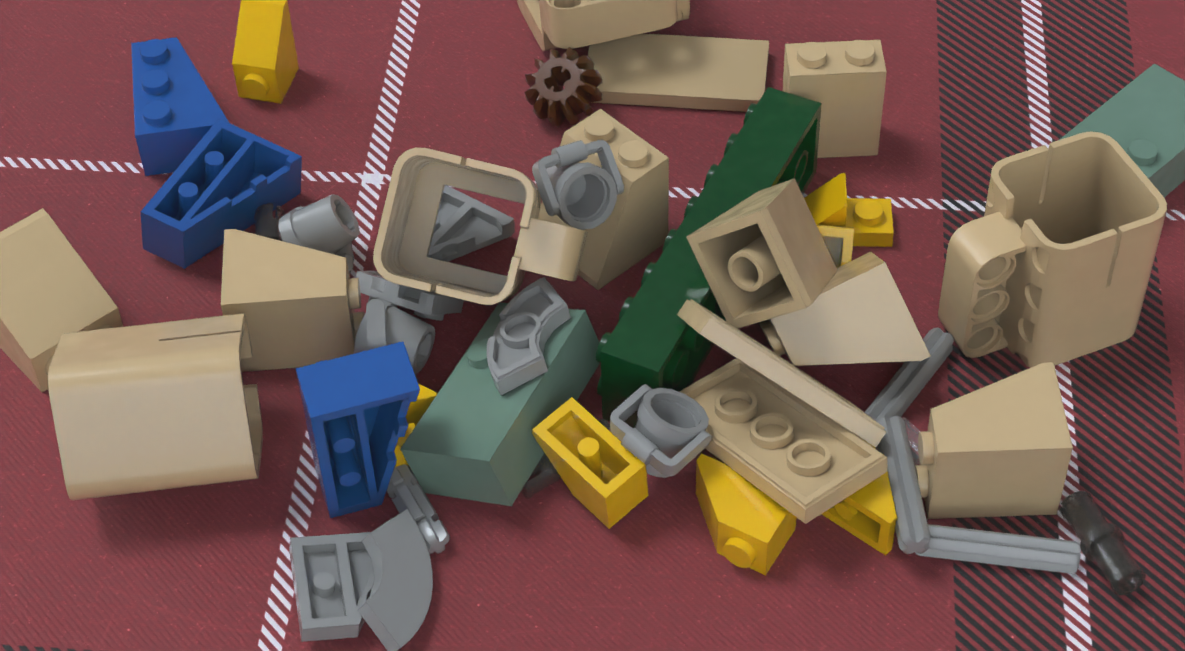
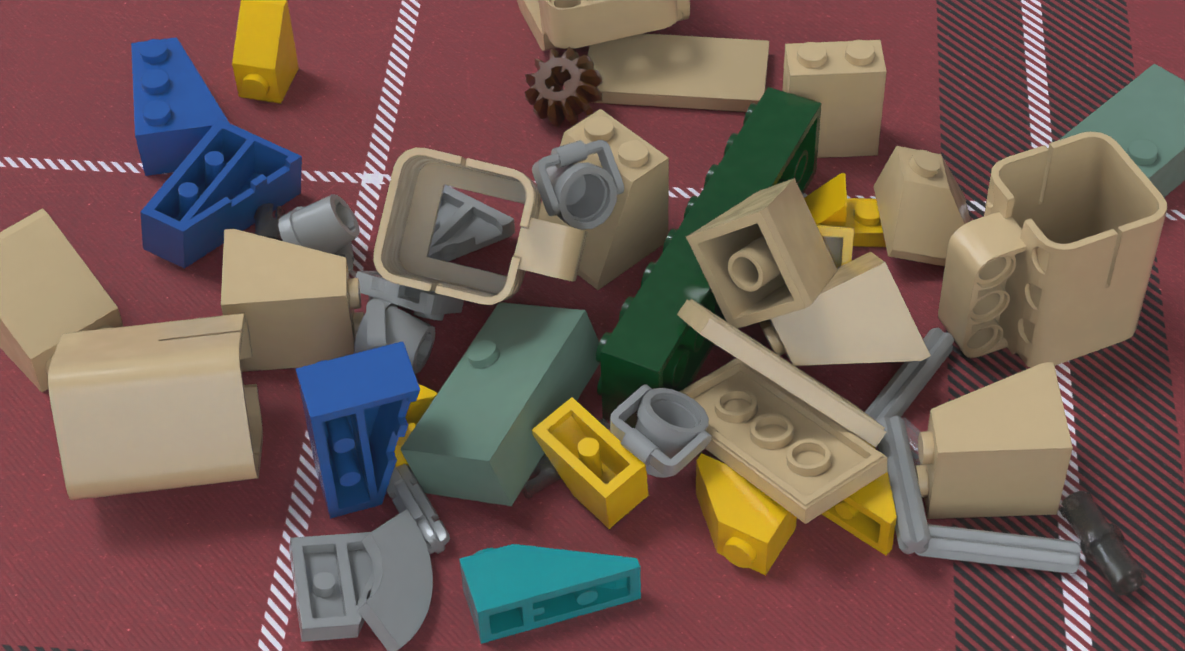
light grey tile [486,277,571,395] -> none
none -> teal slope [459,544,641,644]
none -> tan slope [873,146,971,266]

